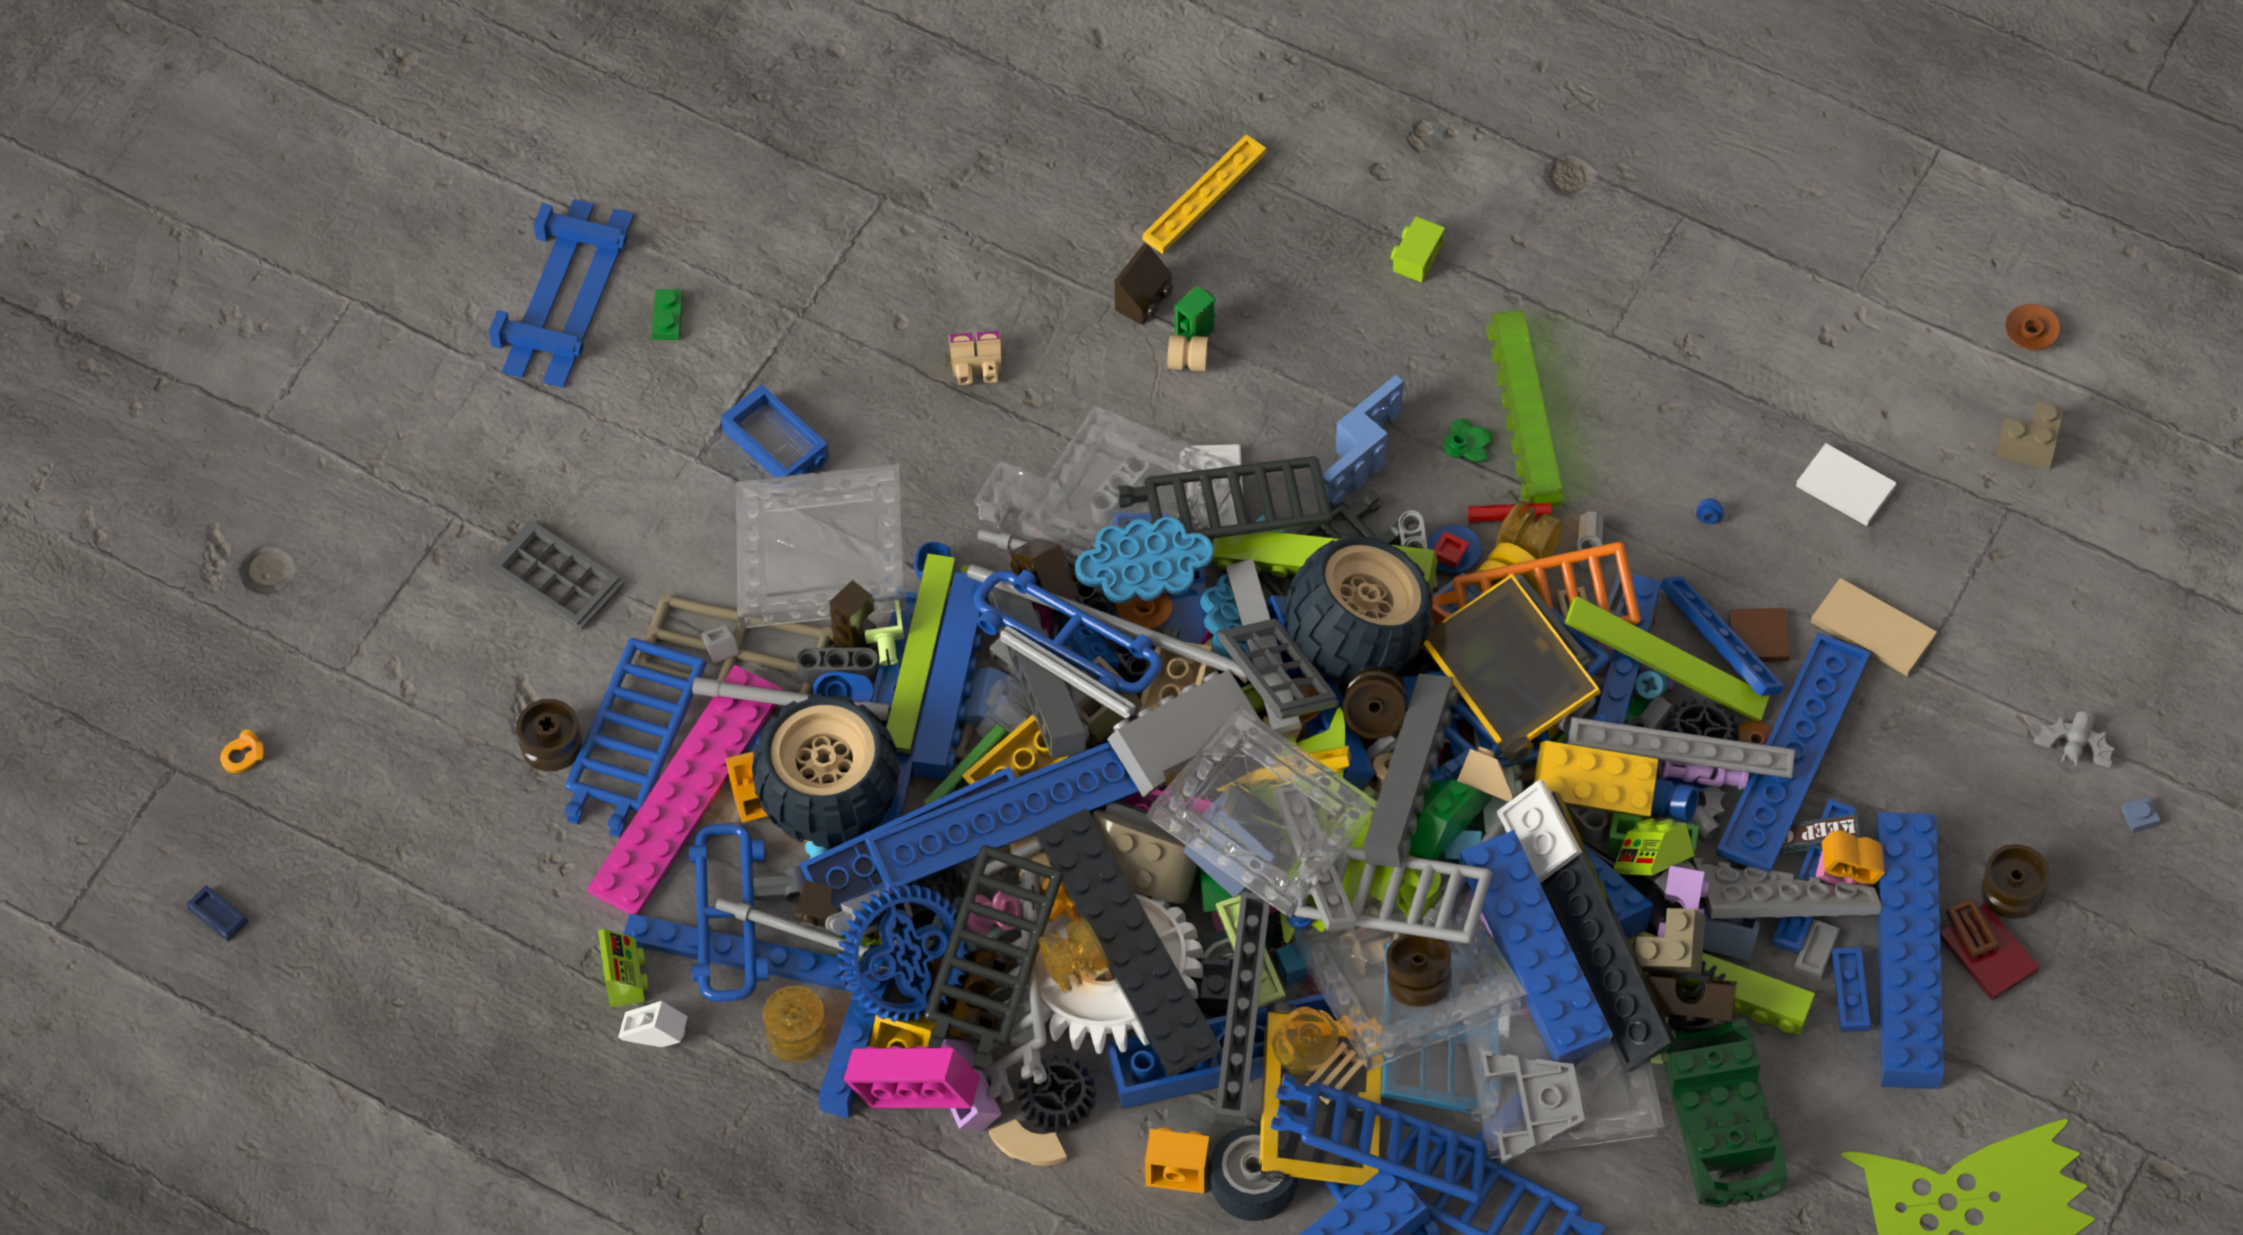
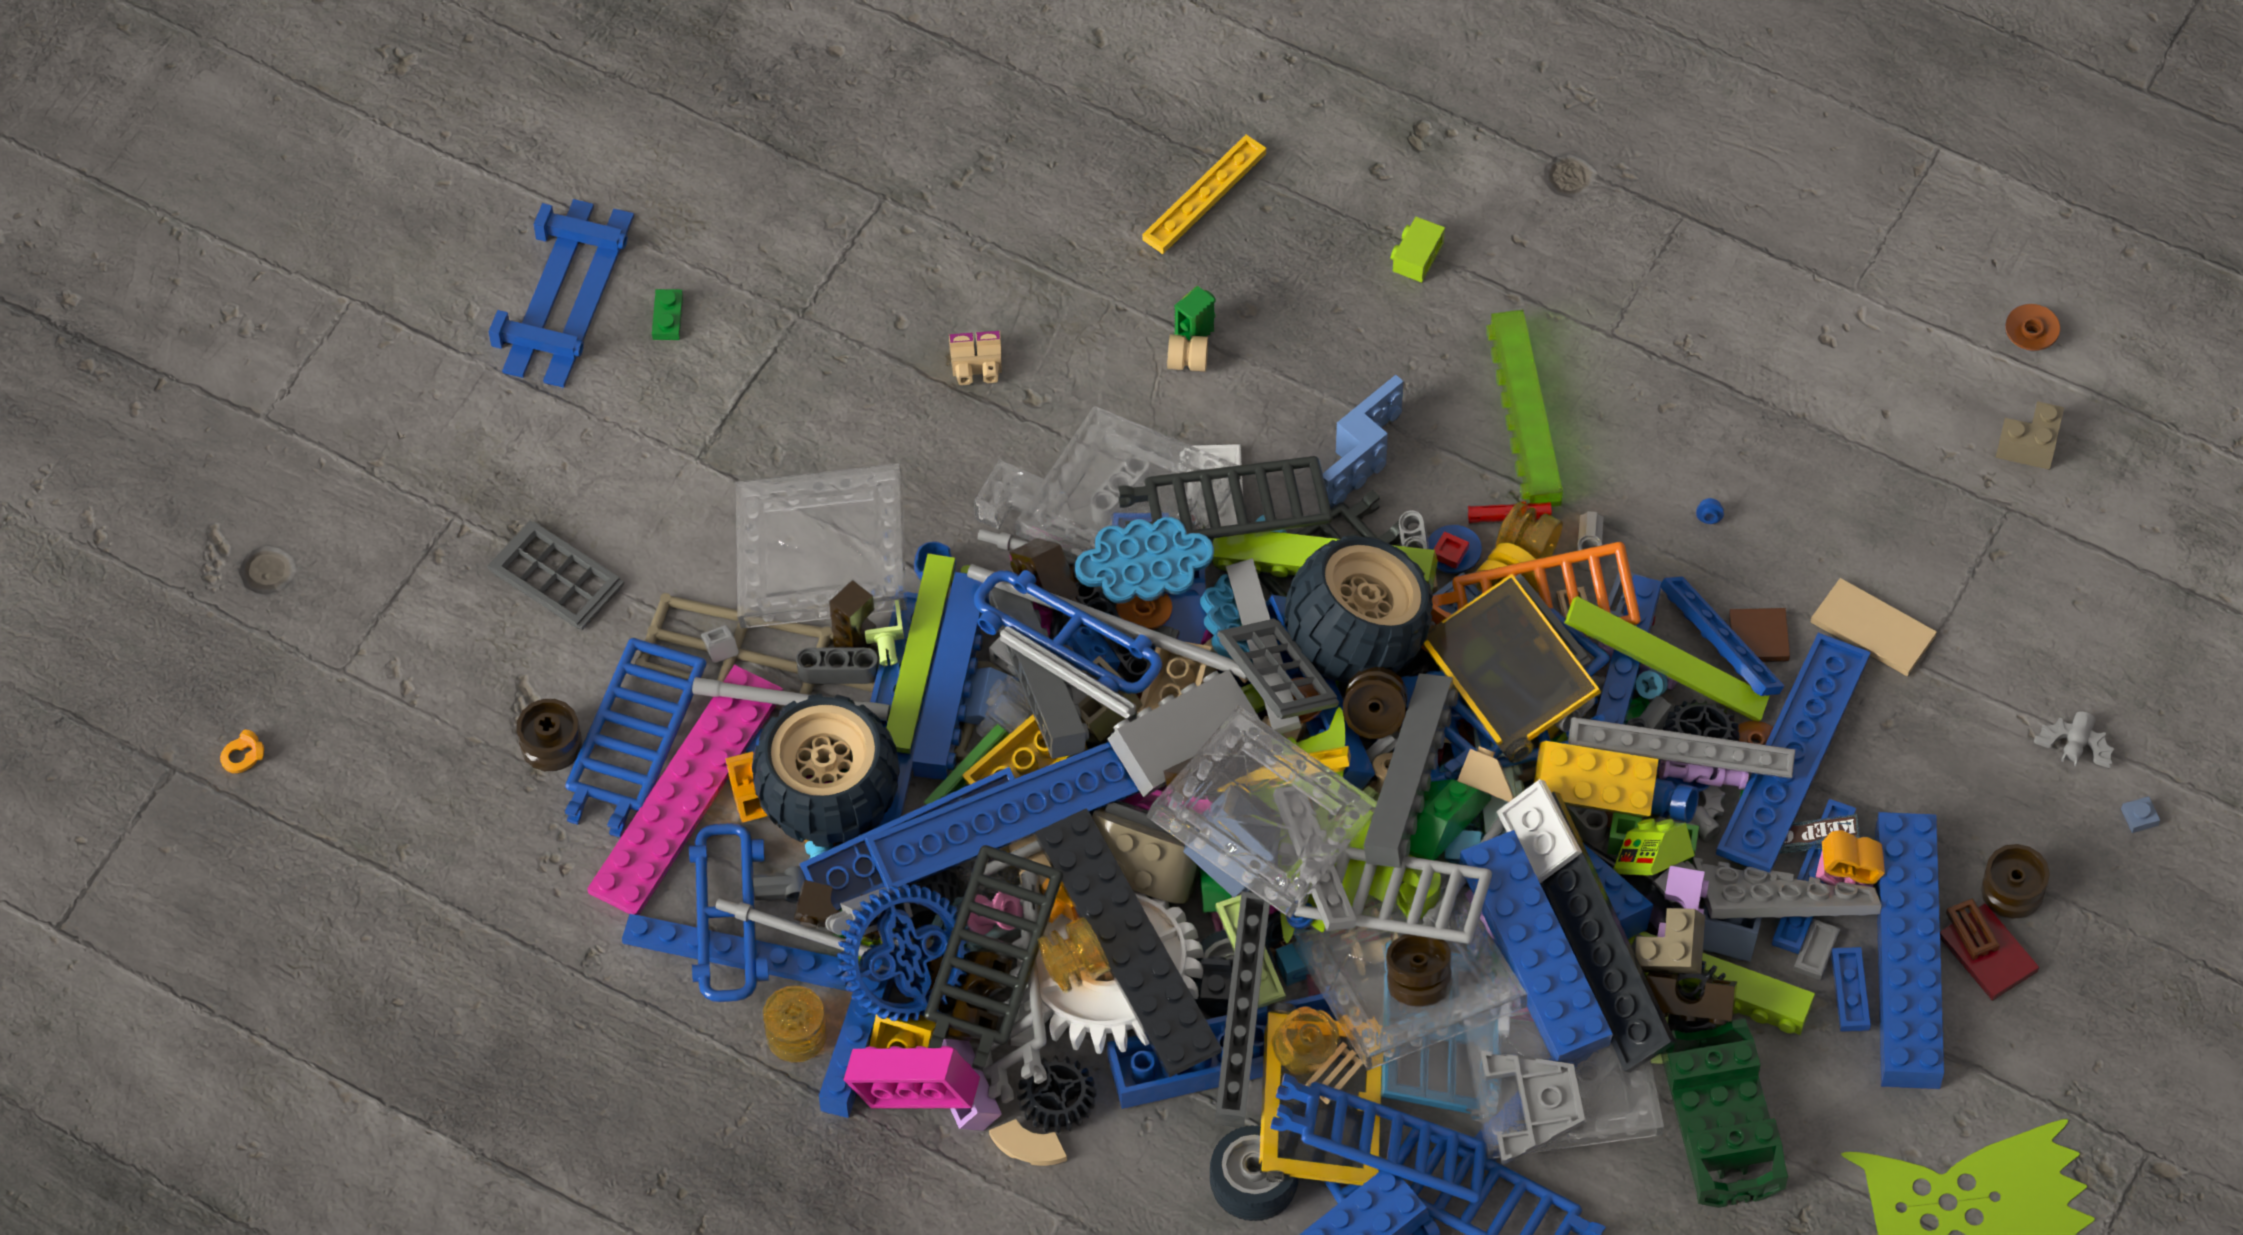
dark blue tile [186,885,248,941] -> none
lime slope [598,929,649,1007] -> none
white slope [618,1001,688,1048] -> none
blue piece [721,384,829,490] -> none
blue piece [813,672,873,702] -> none
dark brown slope [1114,243,1173,325] -> none
light orange brick [1145,1128,1209,1194] -> none
green plate [1443,418,1493,462] -> none
white tile [1796,443,1896,526] -> none

